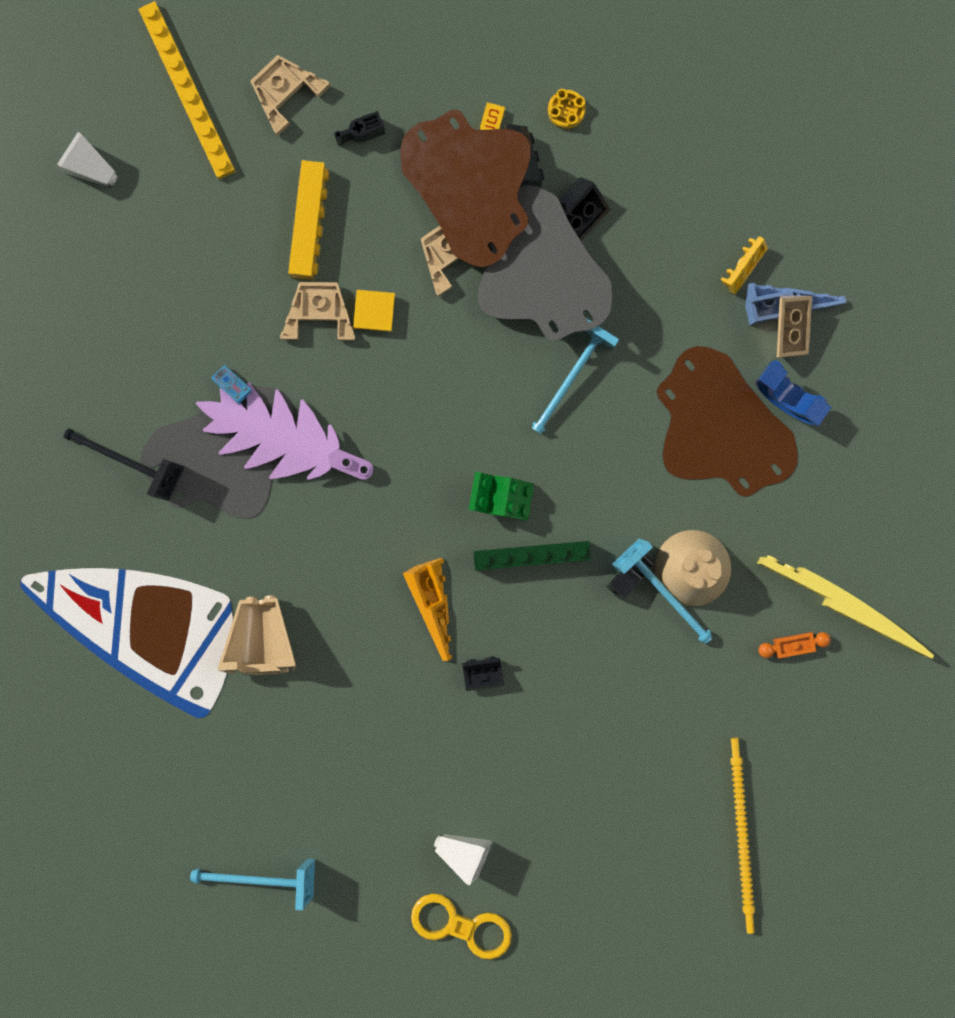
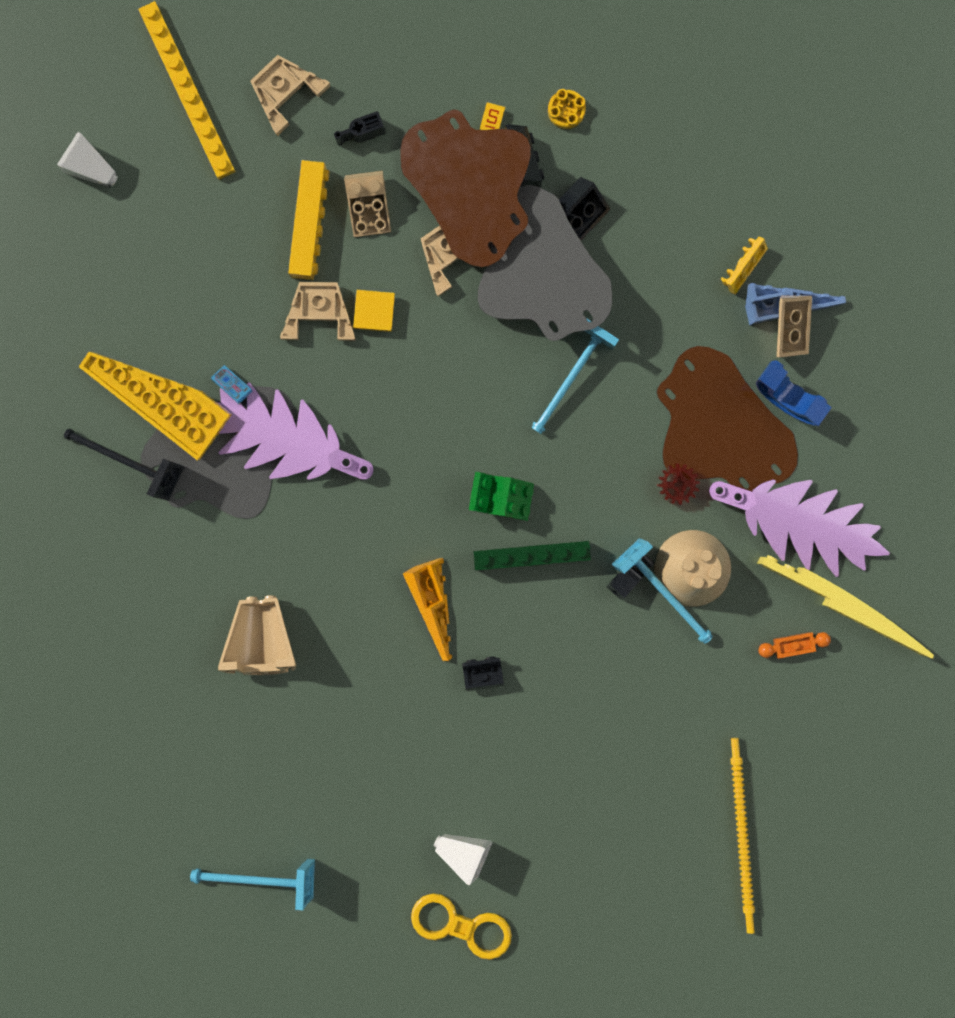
piece [21,568,233,718] -> none
none -> yellow wing [79,352,232,460]
none -> tan slope [344,171,391,237]
none -> clear red gear [657,463,700,505]
none -> lavender plant [709,480,890,577]

